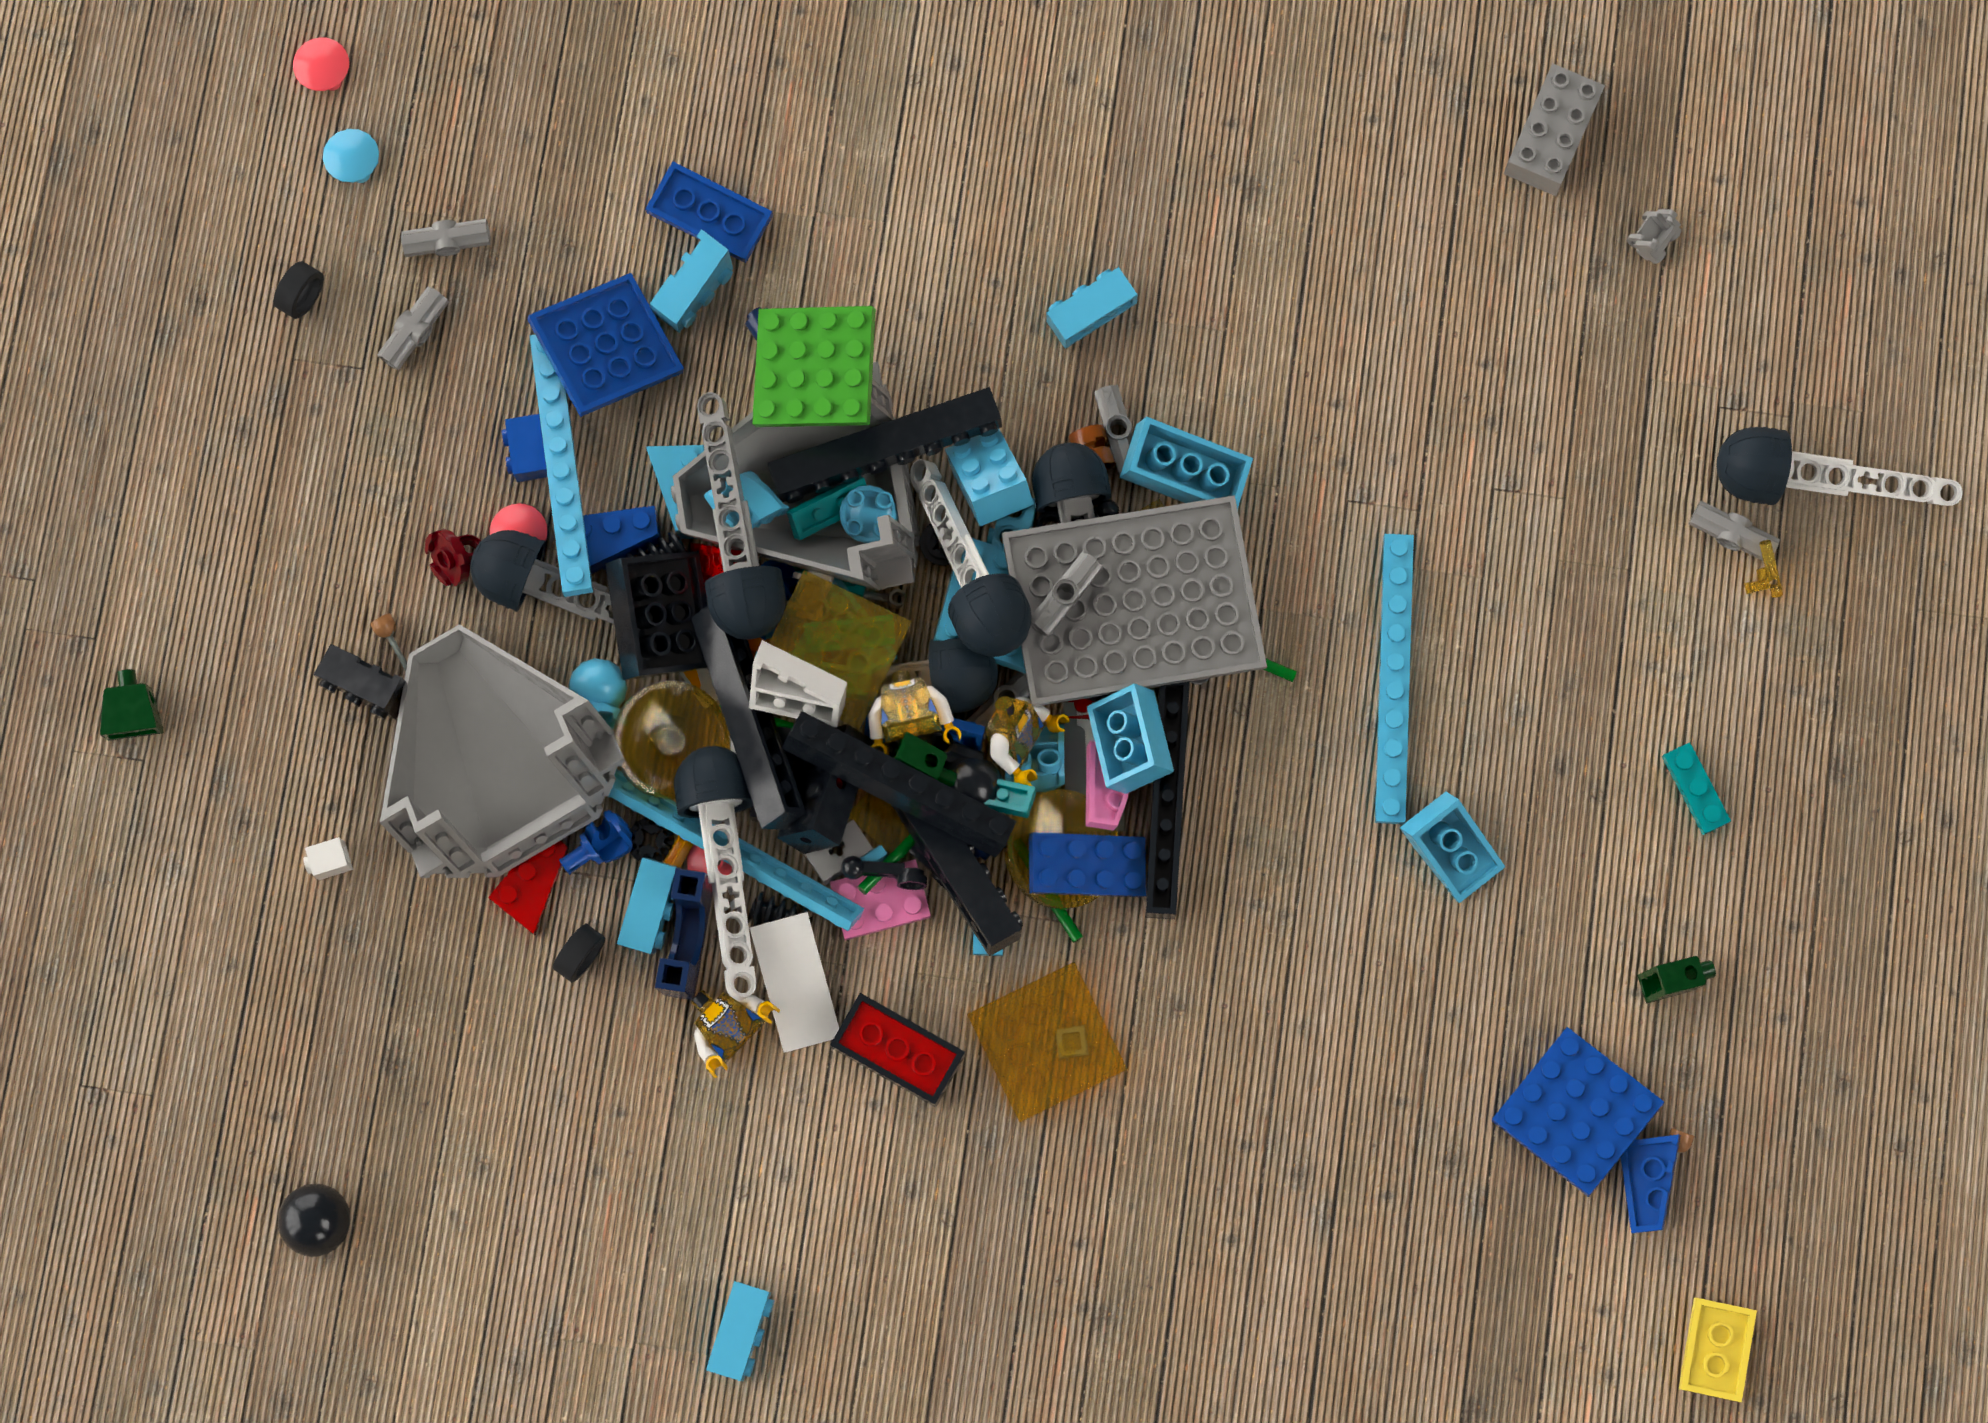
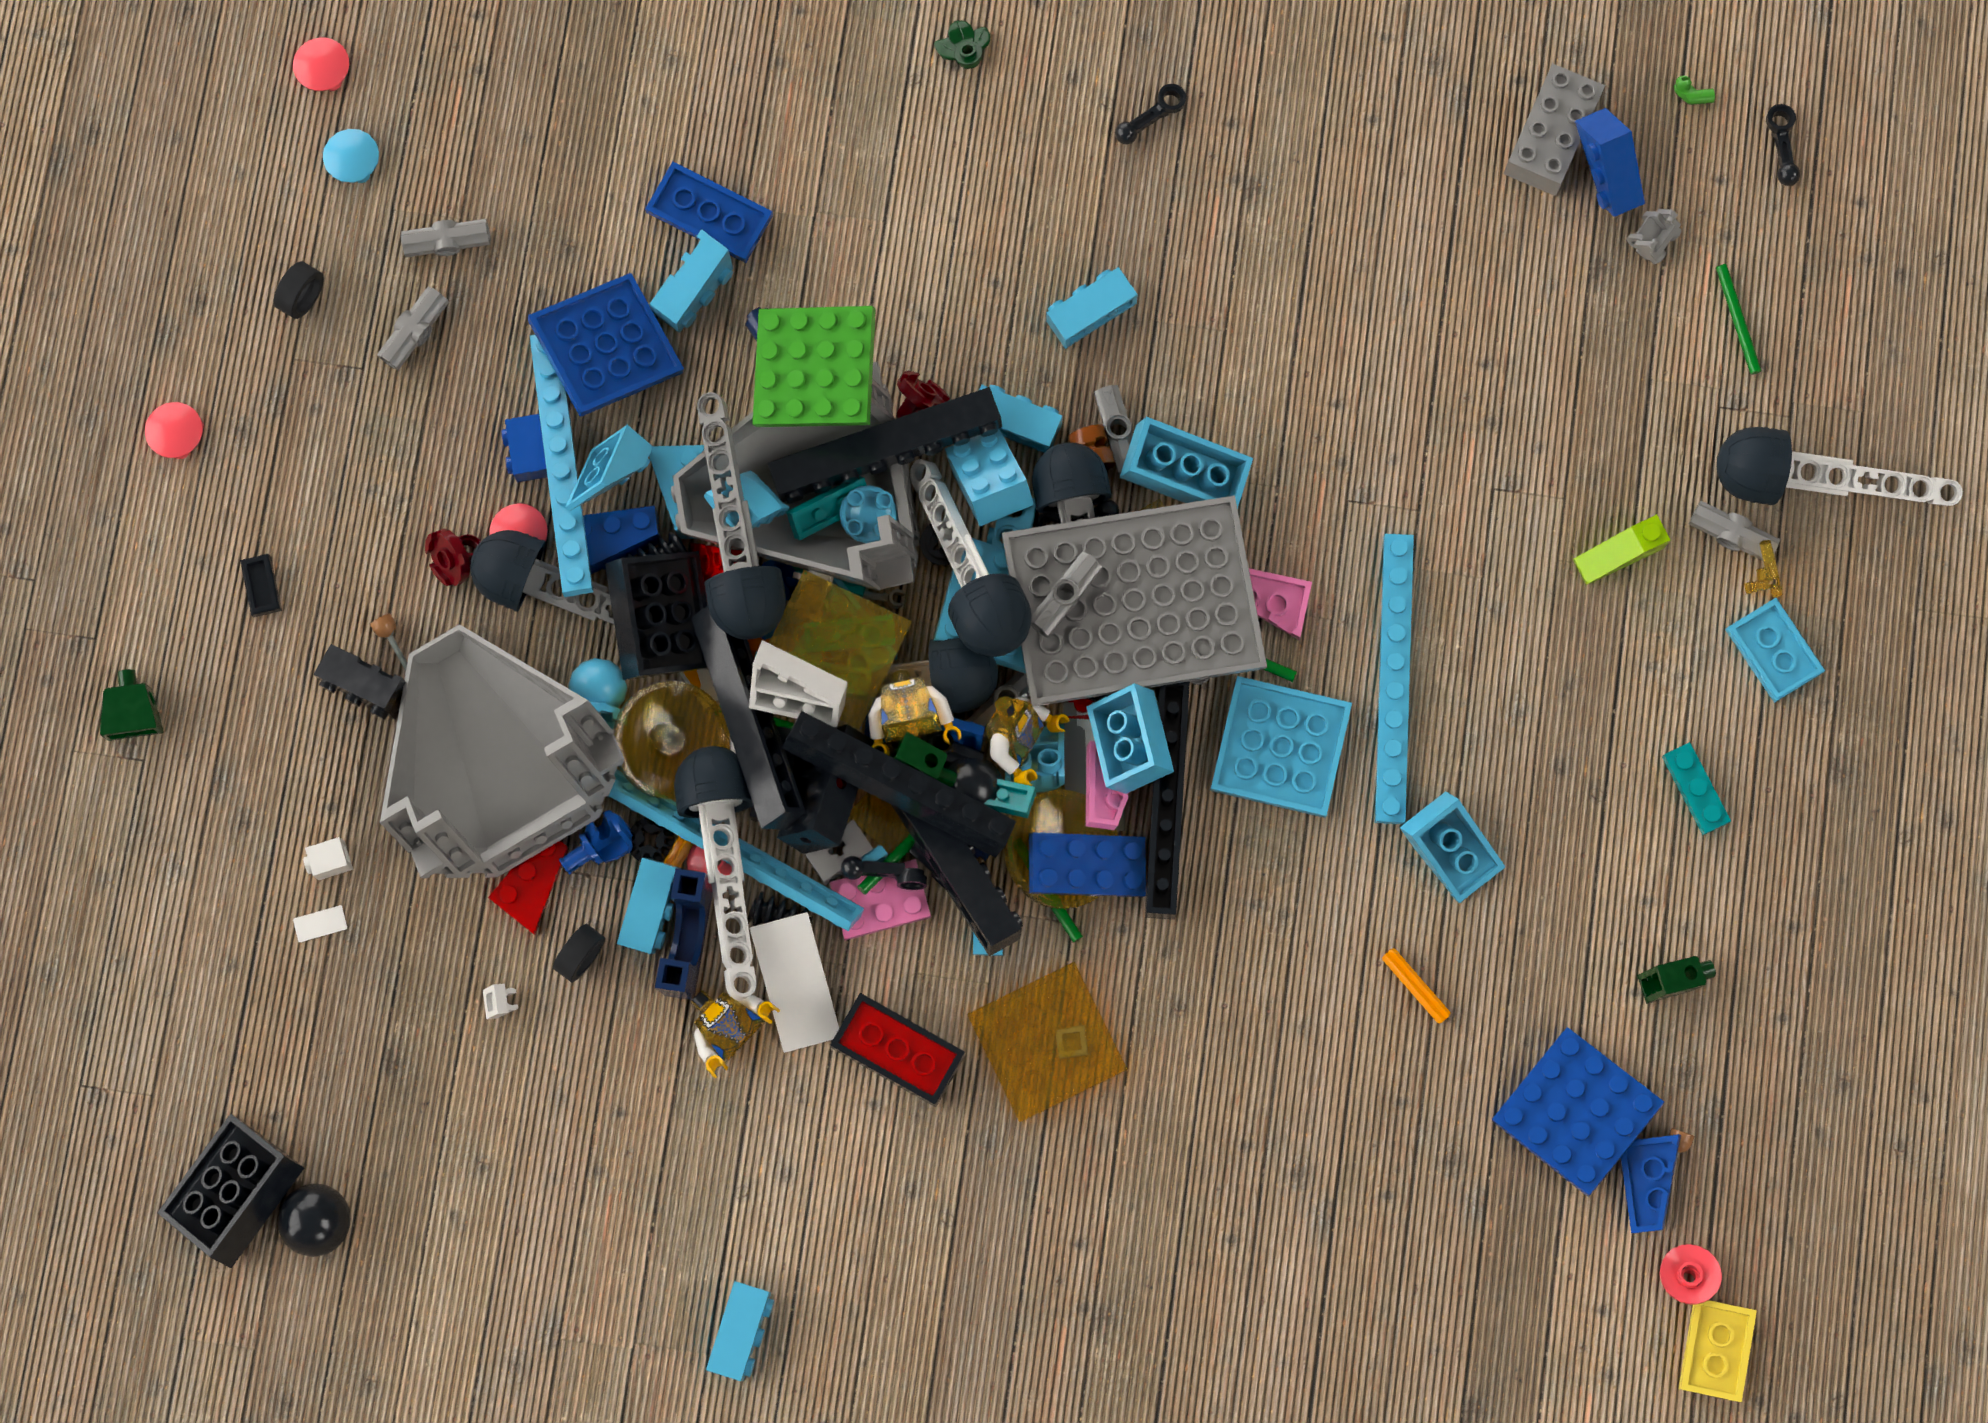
none -> coral dish [145,402,204,459]
none -> black slope [157,1113,305,1268]
none -> black tile [240,554,282,618]
none -> white sticker [293,905,347,942]
none -> white tile [483,983,519,1019]
none -> medium azure slope [565,424,653,511]
none -> dark red tile [896,370,950,418]
none -> dark green plate [934,20,991,69]
none -> medium azure brick [979,385,1062,453]
none -> black piece [1115,84,1186,144]
none -> medium azure plate [1210,676,1352,818]
none -> bright pink wing [1249,568,1312,640]
none -> light orange axle [1382,948,1451,1024]
none -> lime slope [1573,514,1670,585]
none -> blue wedge [1575,108,1645,217]
none -> coral dish [1660,1244,1722,1305]
none -> bright green arm [1674,76,1715,105]
none -> green bar [1716,264,1762,375]
none -> medium azure tile [1725,598,1825,703]
none -> black piece [1766,104,1801,186]

